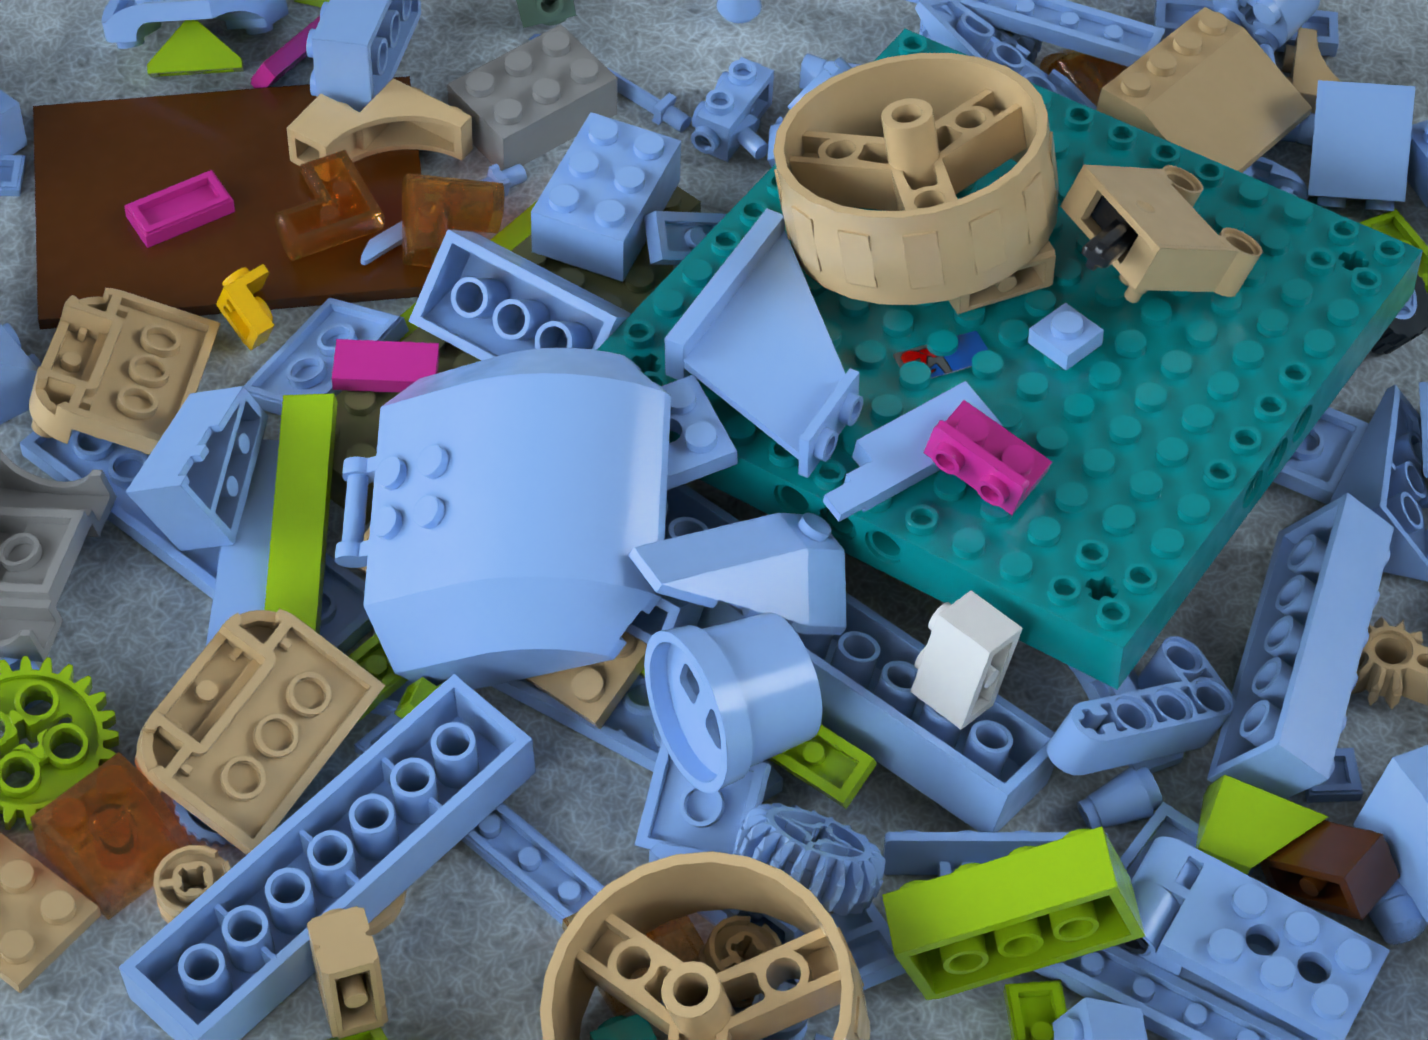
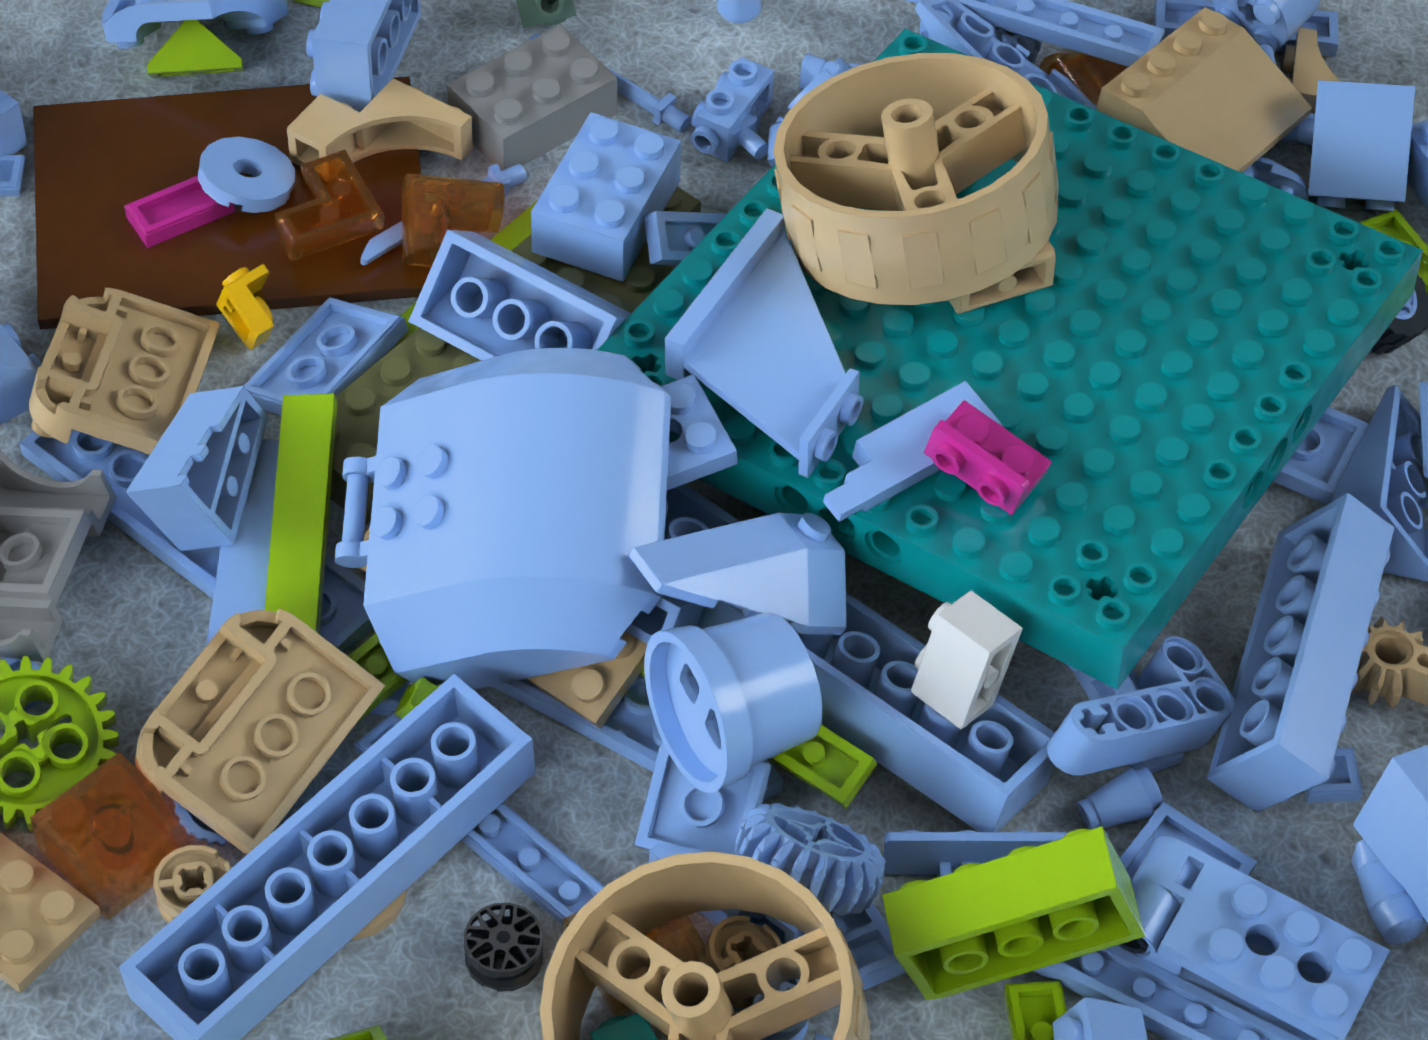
dark pink tile [250,16,320,88] -> none
tan brick [307,906,388,1039] -> none
dark pink tile [332,339,439,393] -> none
sticker [893,331,988,378] -> none
light blue plate [1028,303,1104,370] -> none
tan piece [1060,164,1263,303] -> none
lime slope [1195,775,1329,875] -> none
reddish brown brick [1259,820,1400,920] -> none
none -> light blue tile [198,136,295,213]
none -> black wheel [464,903,543,992]

